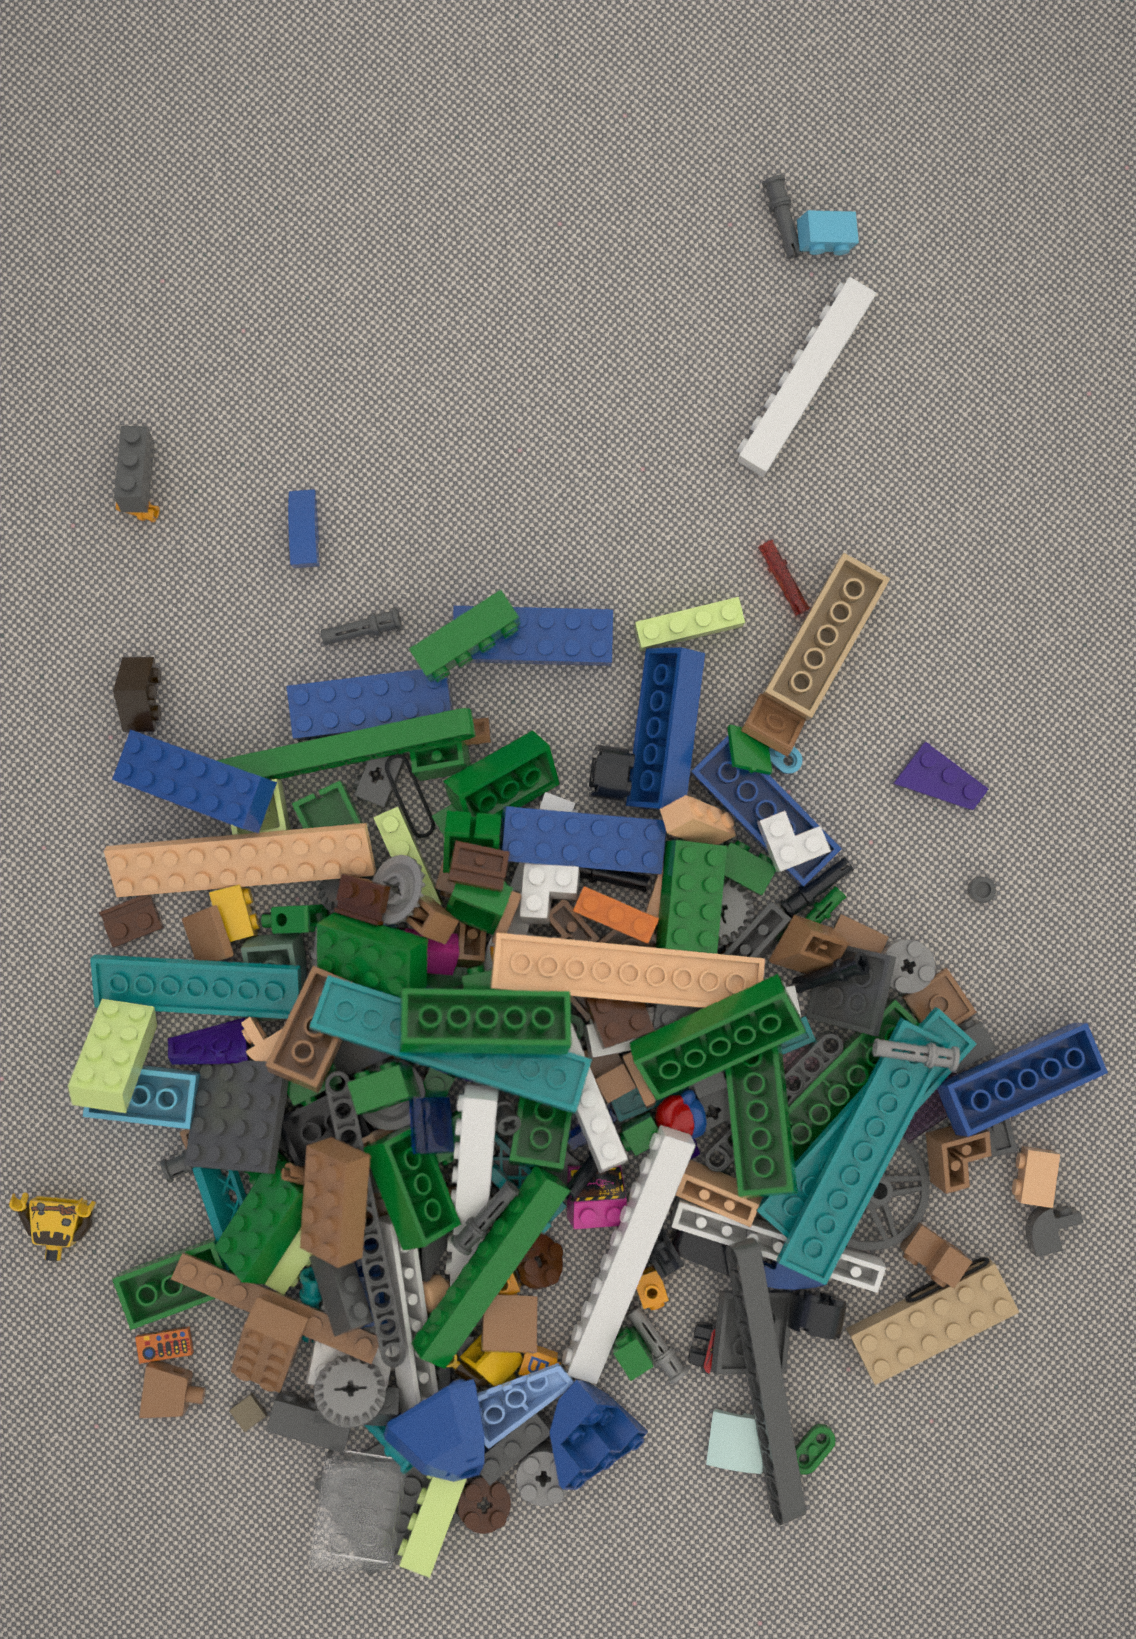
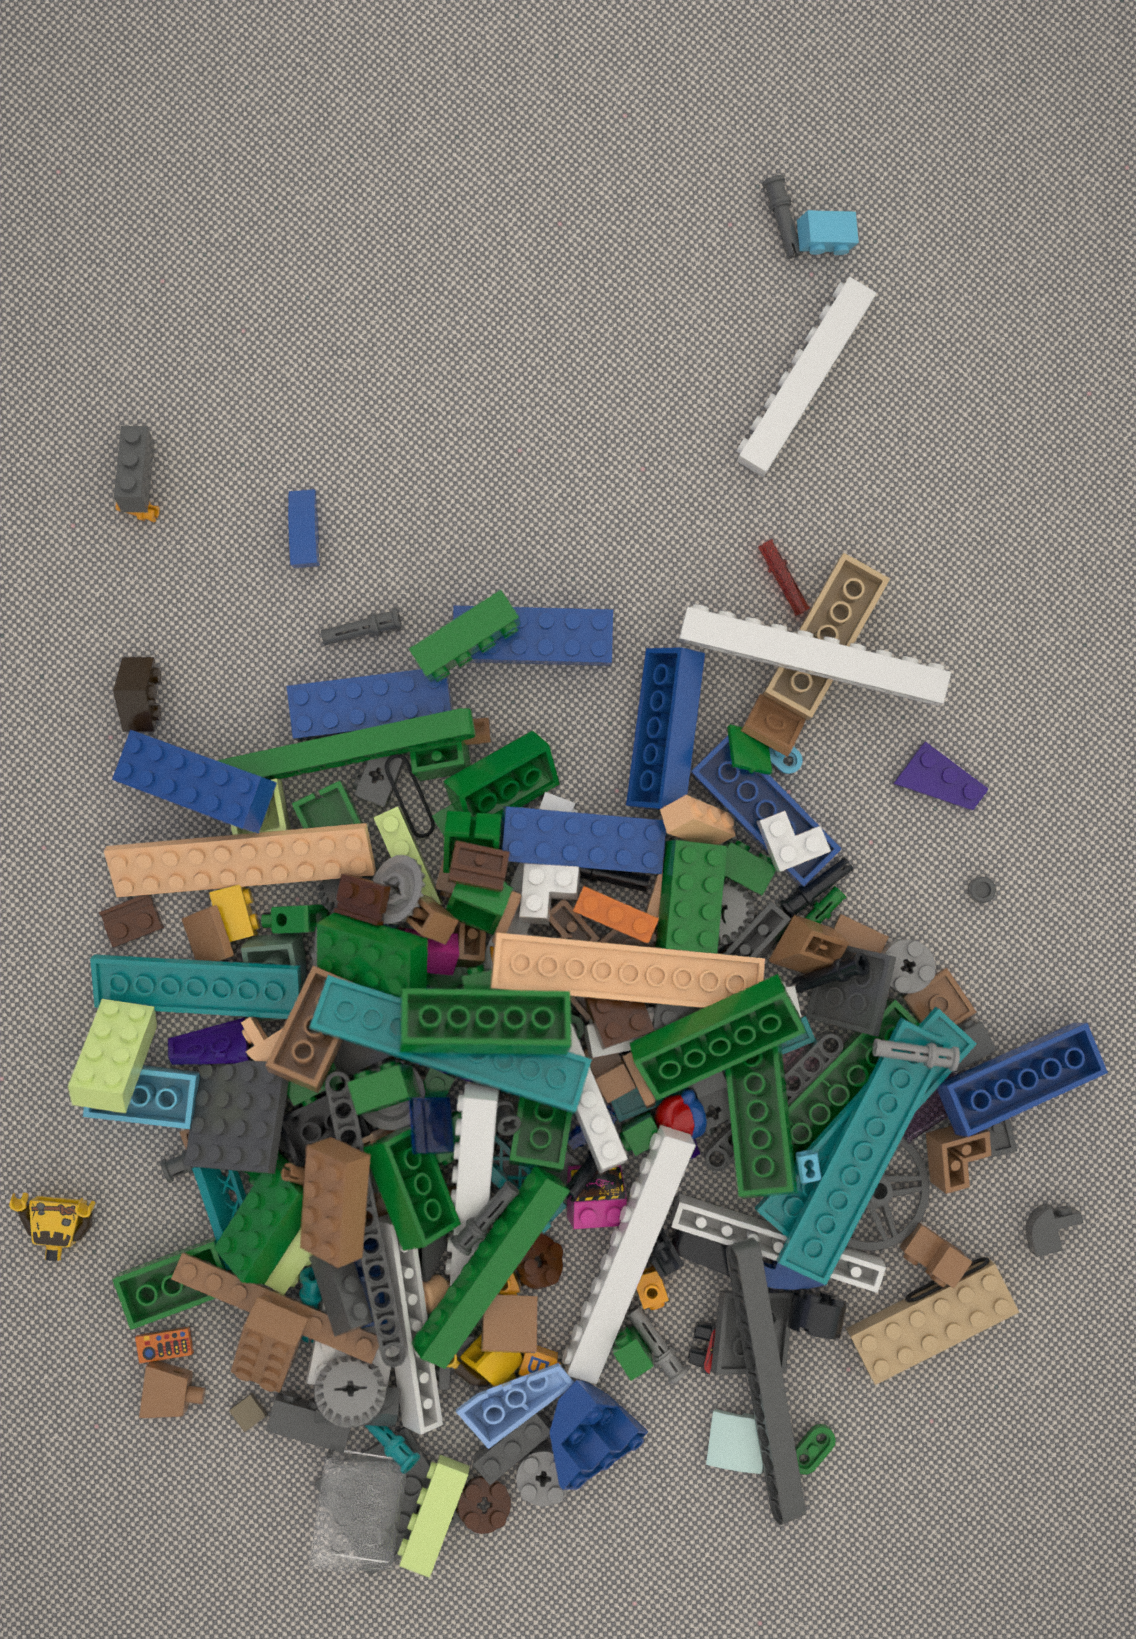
blue brick [383,1379,484,1482] -> none
black brick [589,744,635,801] -> none
yellowish green brick [634,597,745,652] -> none
light nougat brick [675,1160,763,1227] -> none
light nougat brick [1012,1146,1060,1208] -> none
none -> white brick [678,604,951,706]
none -> medium azure piece [796,1149,821,1183]

